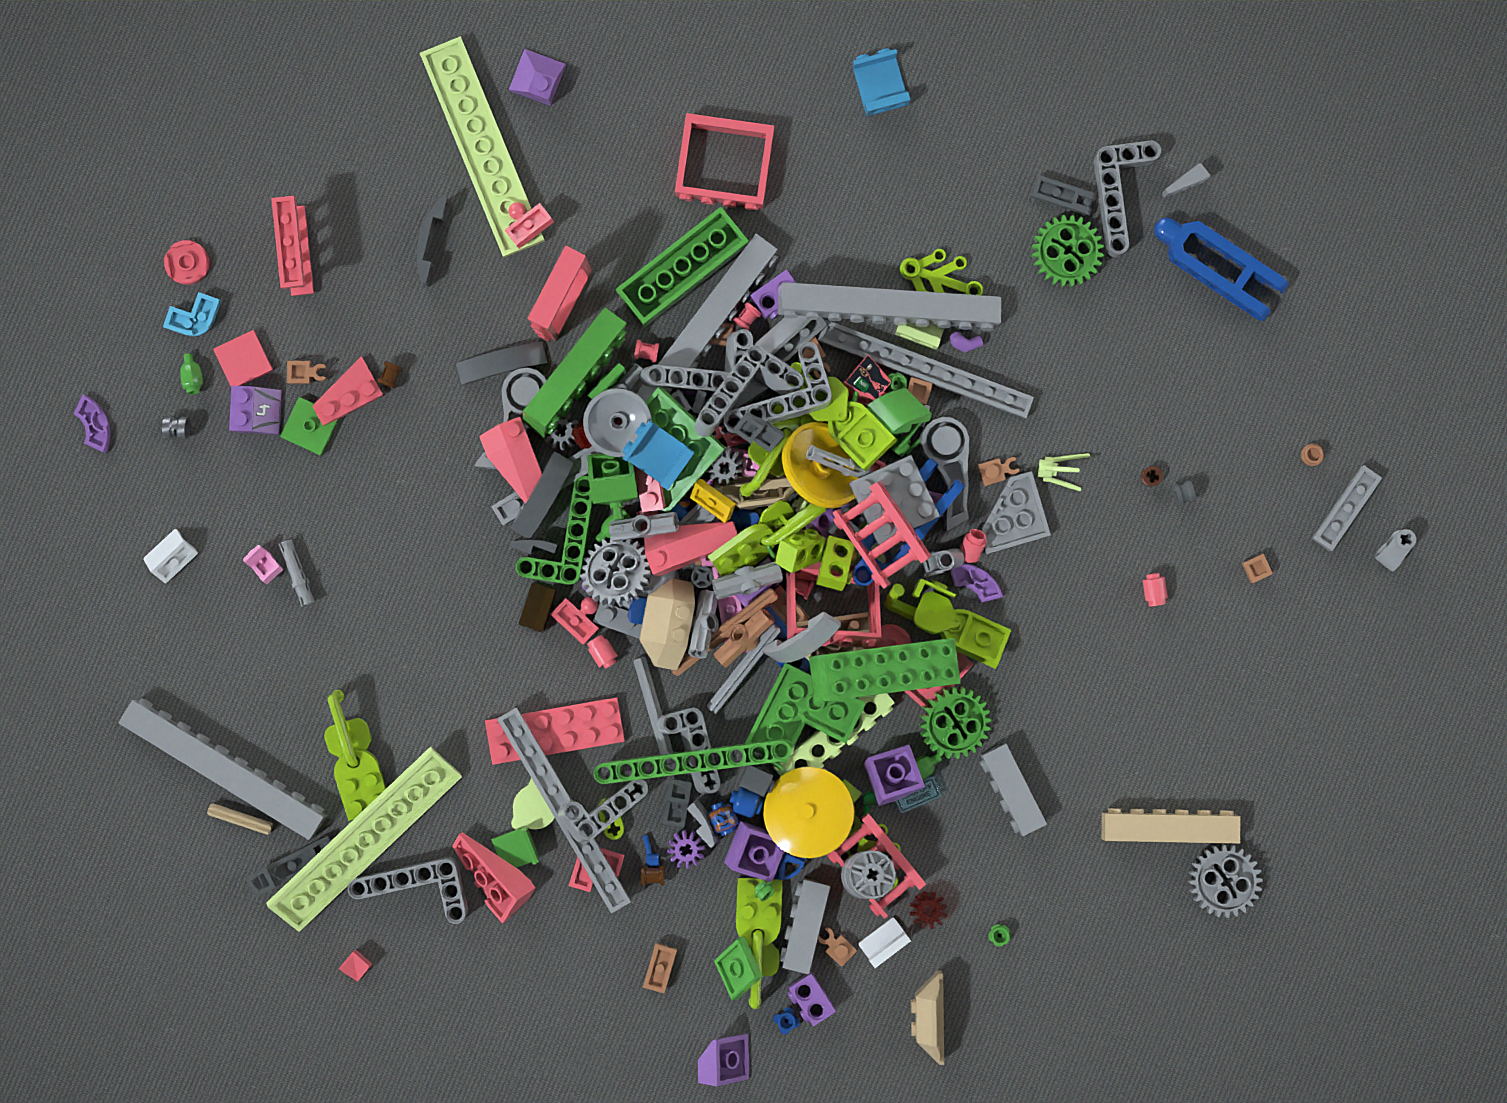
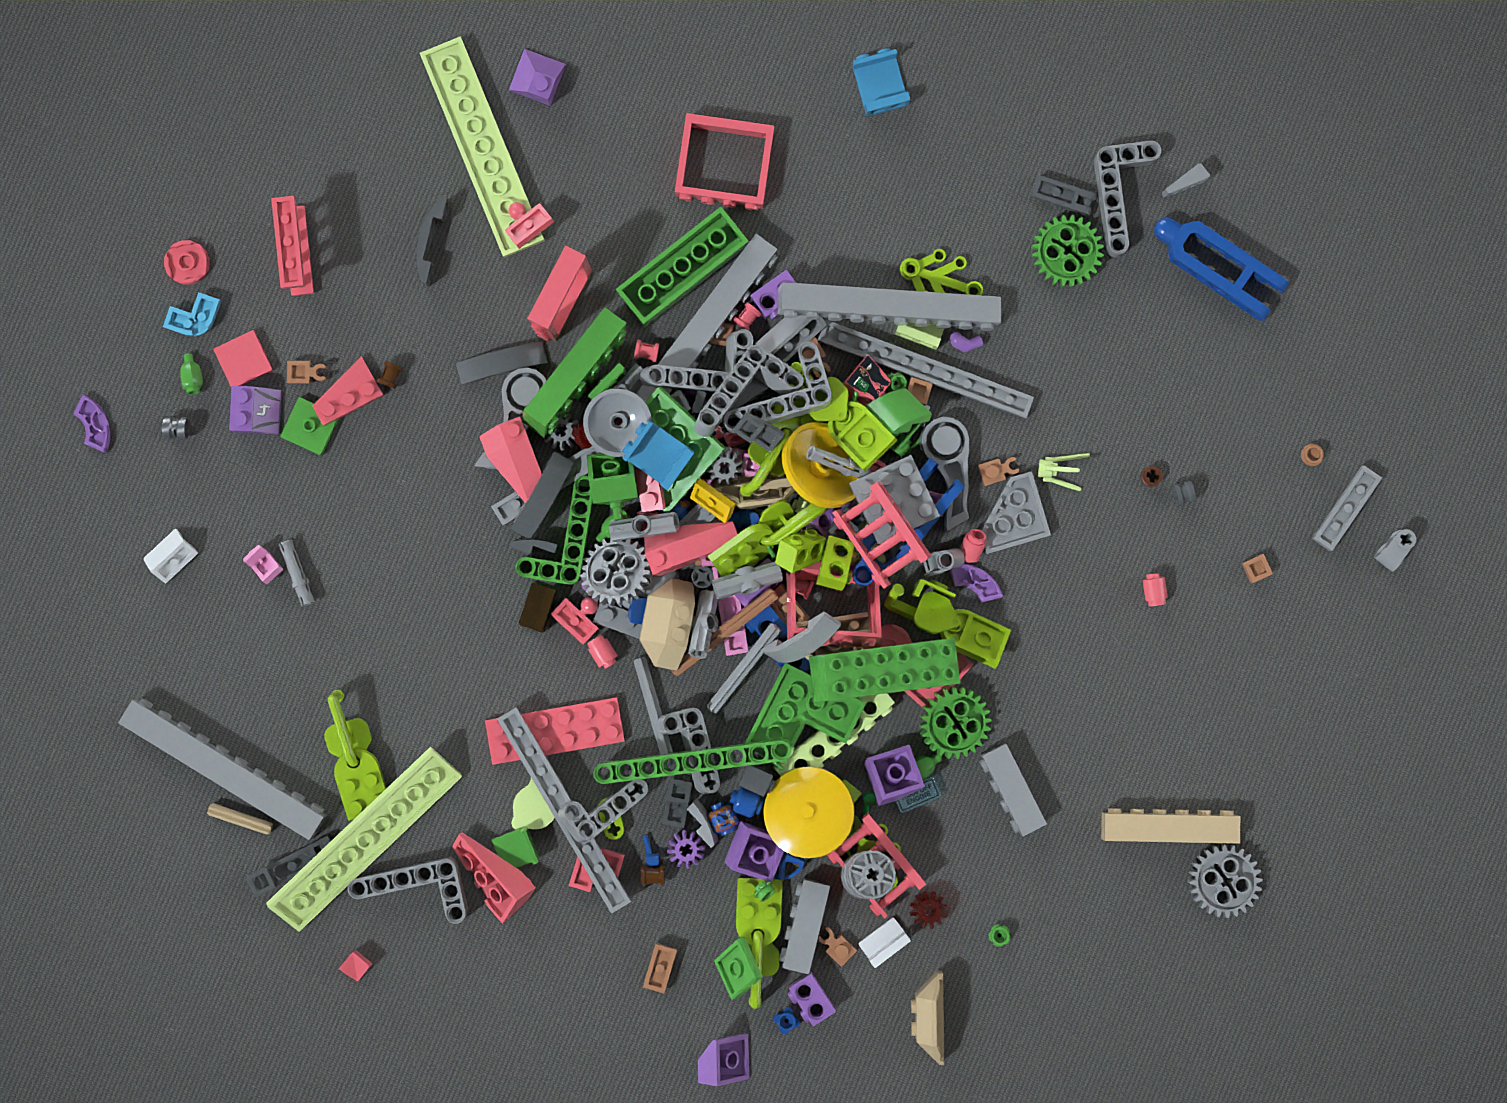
nougat piece [714,608,775,668] -> none

